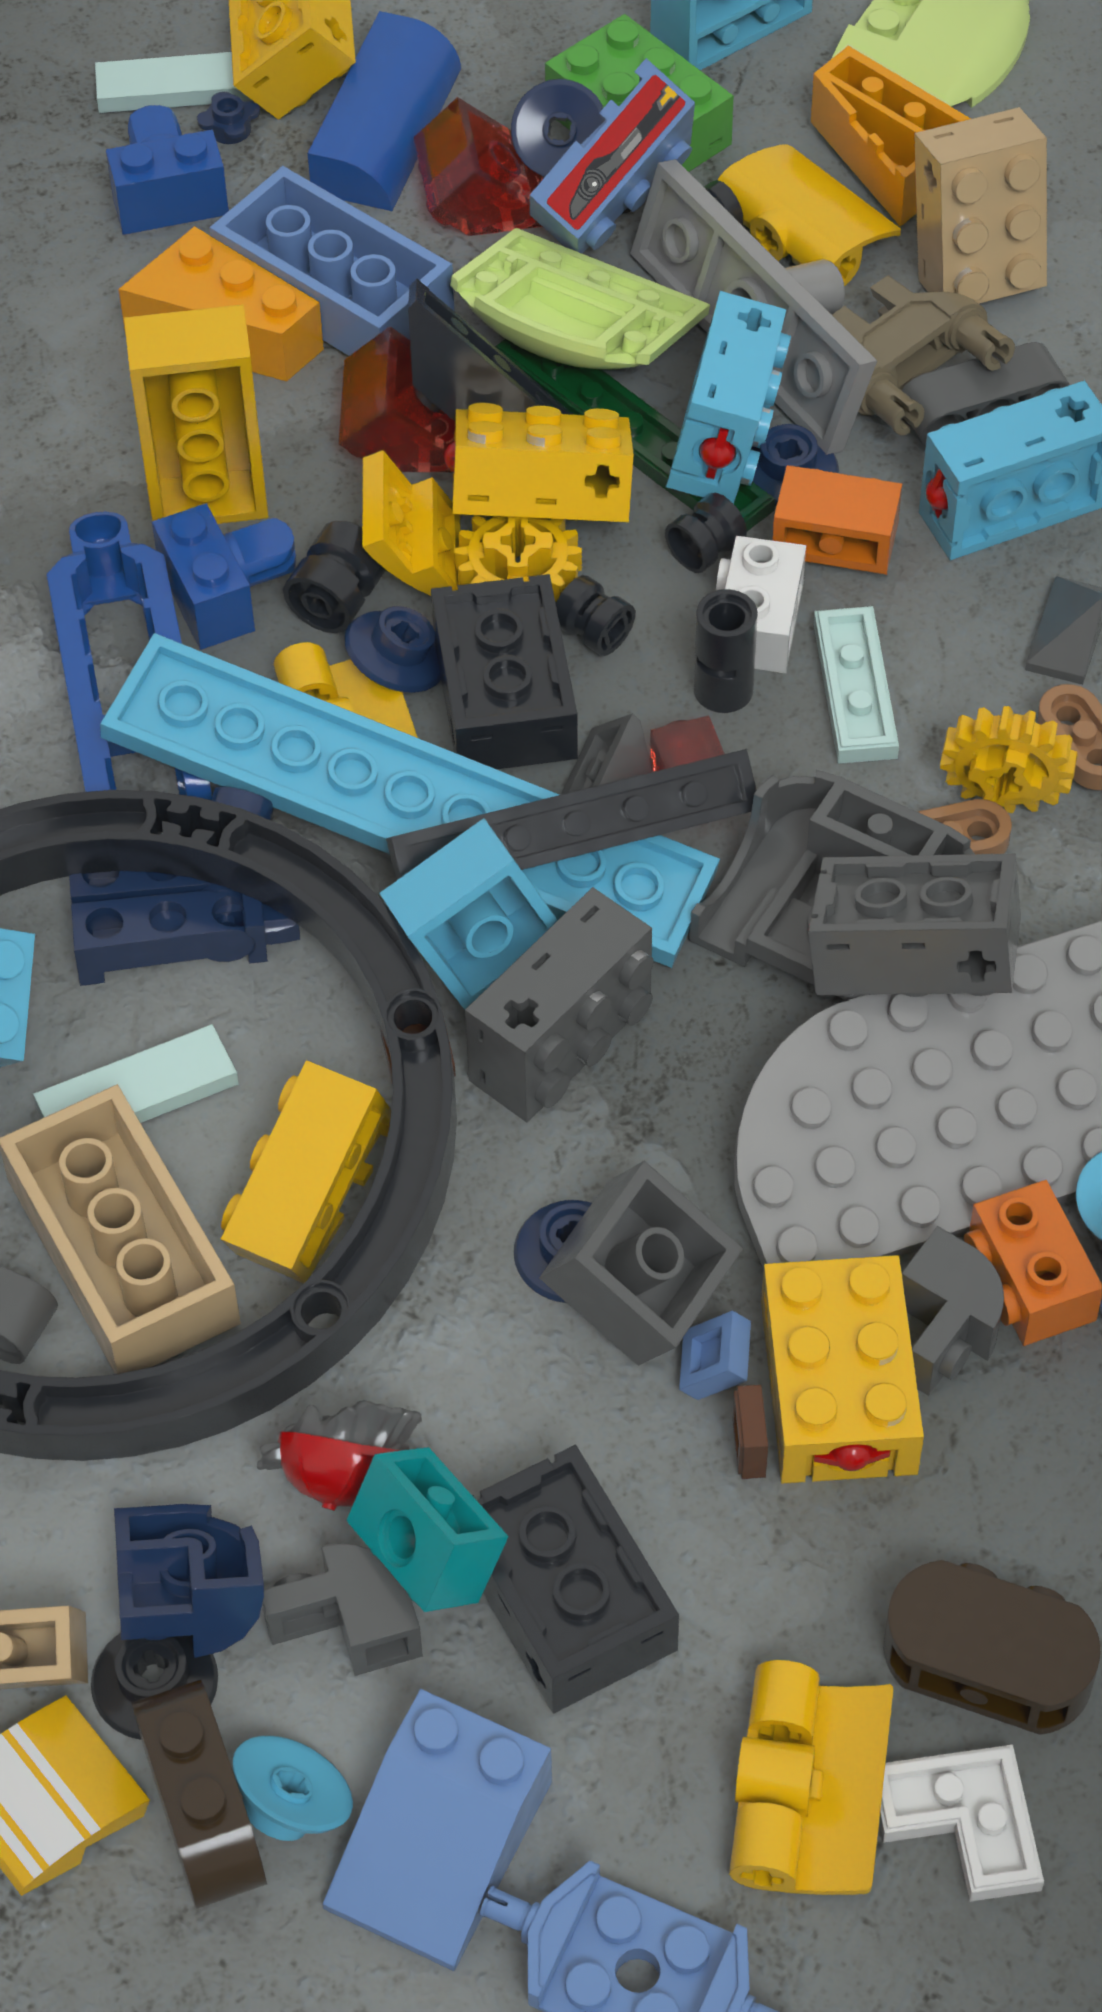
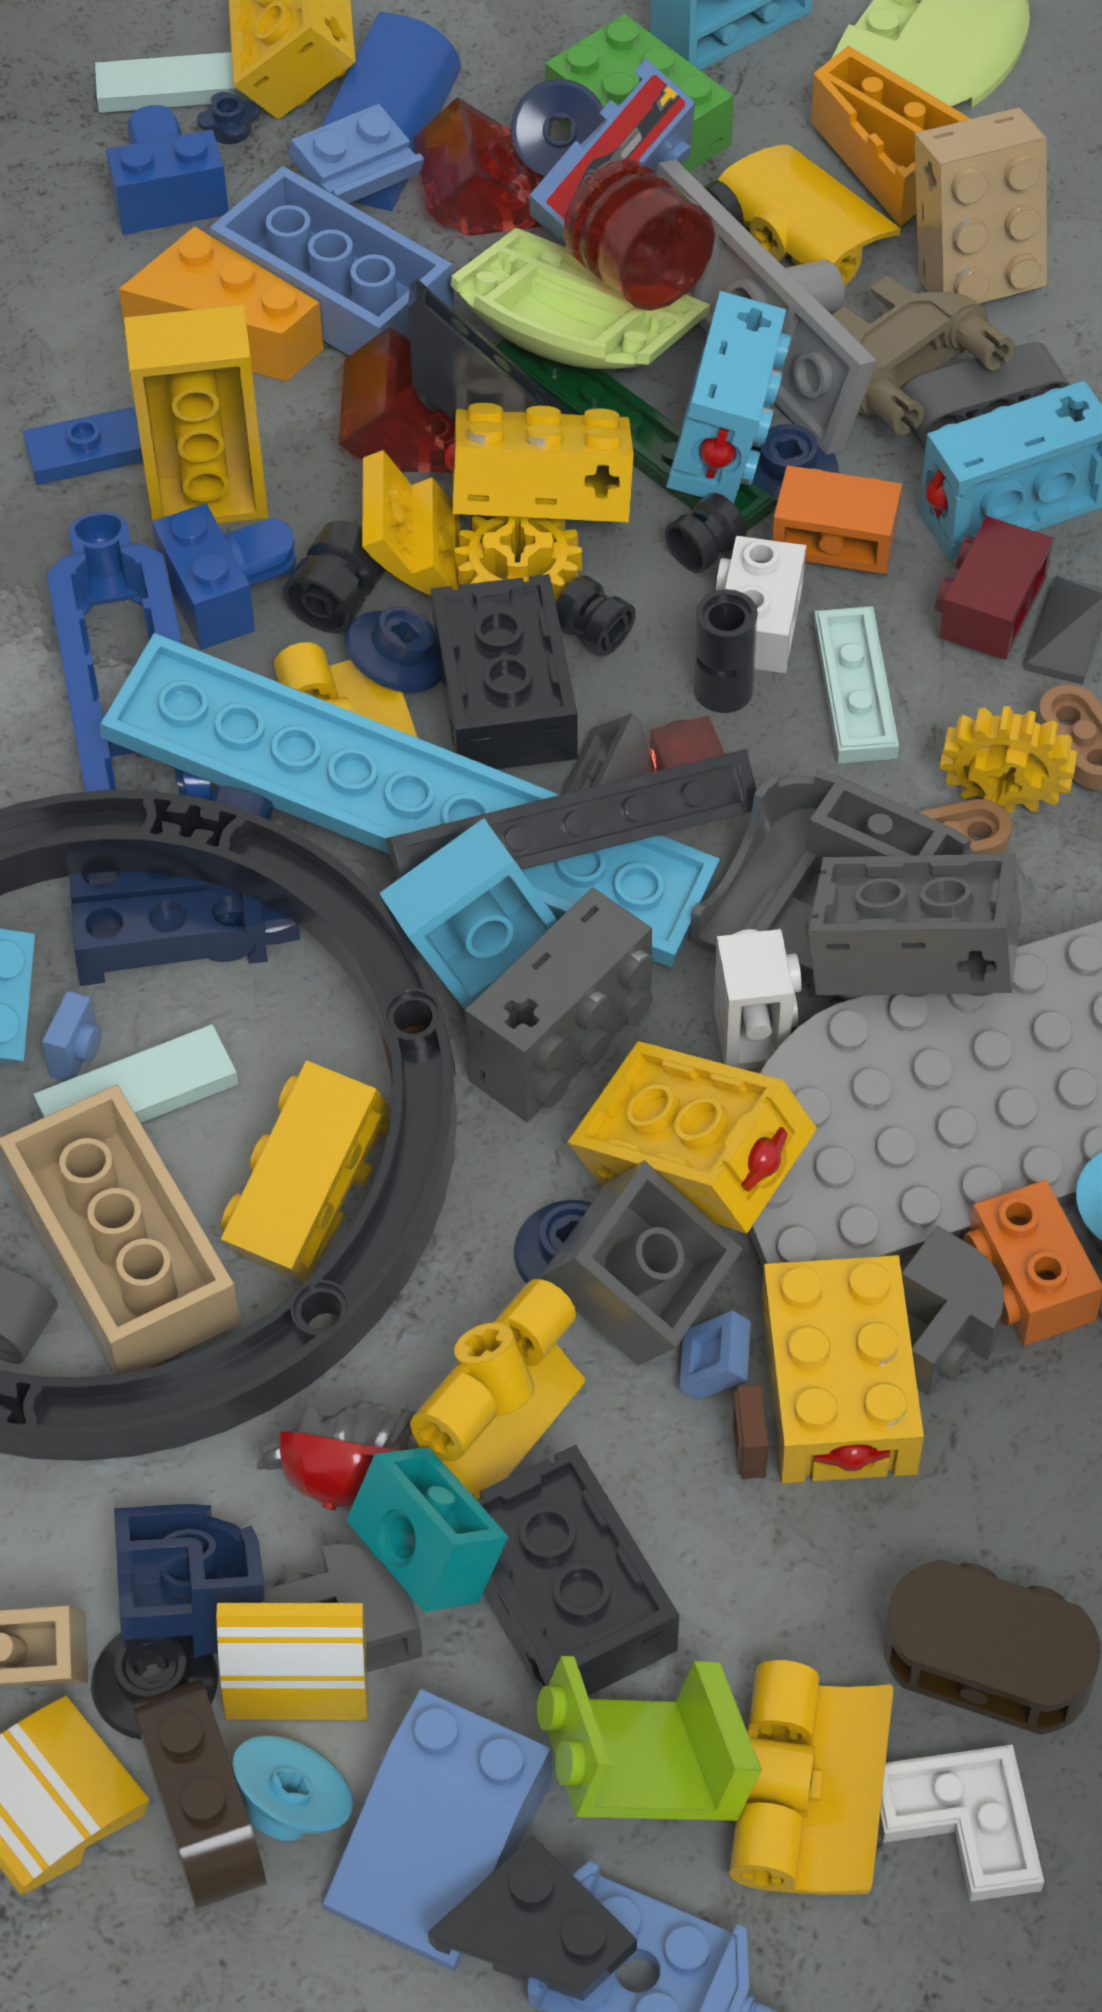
none -> blue plate [23,406,143,485]
none -> medium blue plate [42,991,102,1081]
none -> slope [216,1603,369,1721]
none -> medium blue plate [288,103,425,204]
none -> yellow panel [410,1279,585,1500]
none -> black wing [428,1836,637,2001]
none -> lime panel [537,1656,762,1821]
none -> clear red wheel [563,159,715,311]
none -> yellow piece [567,1041,818,1234]
none -> white brick [714,929,801,1070]
none -> dark red brick [935,516,1053,660]

